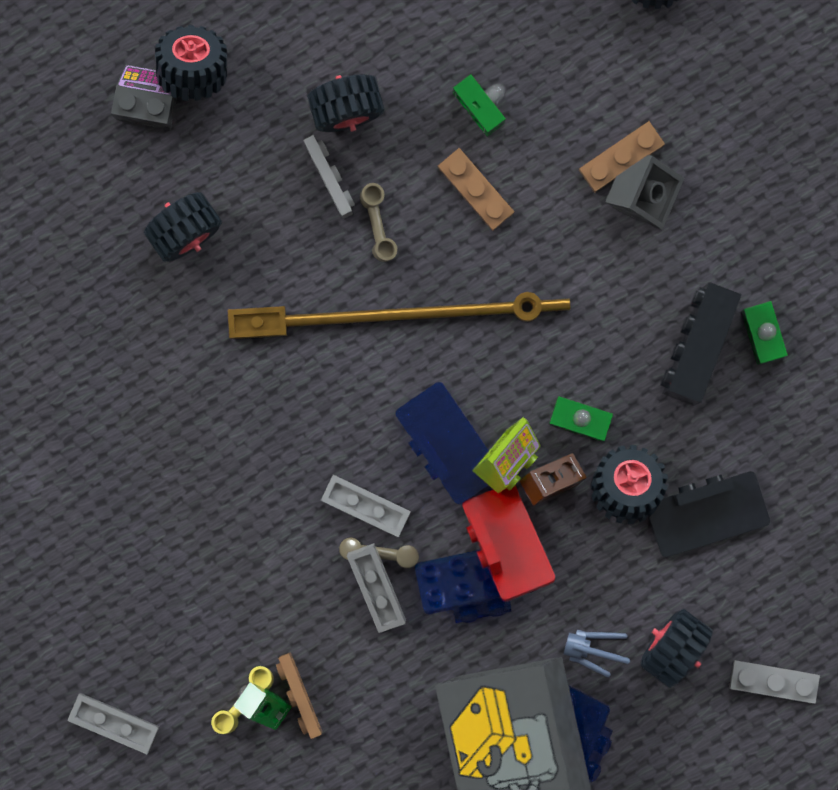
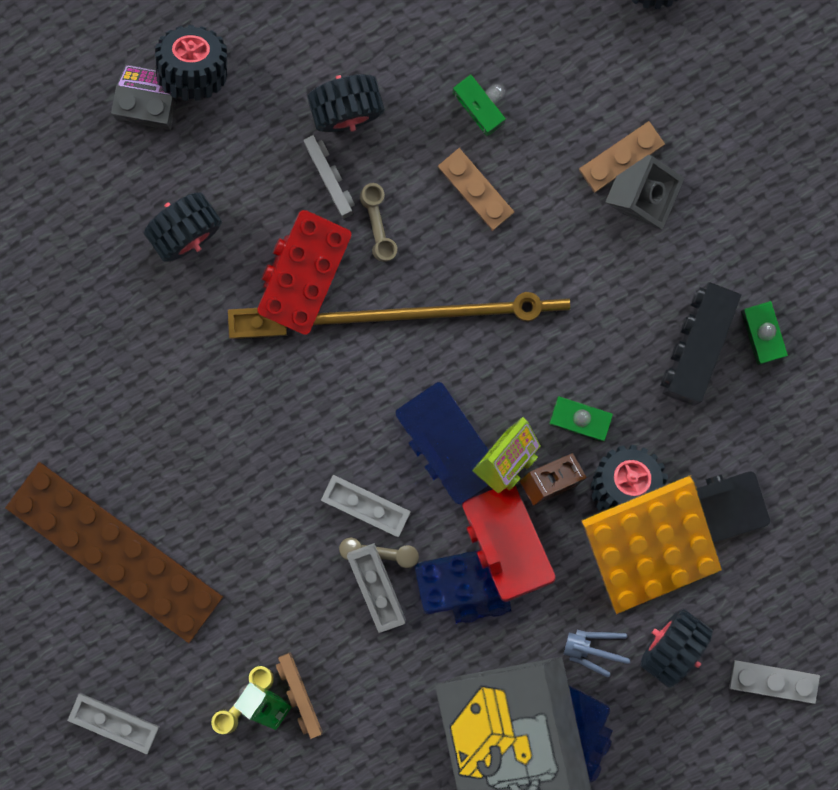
none -> reddish brown plate [5,462,224,643]
none -> red bracket [257,210,351,335]
none -> light orange plate [582,476,722,614]

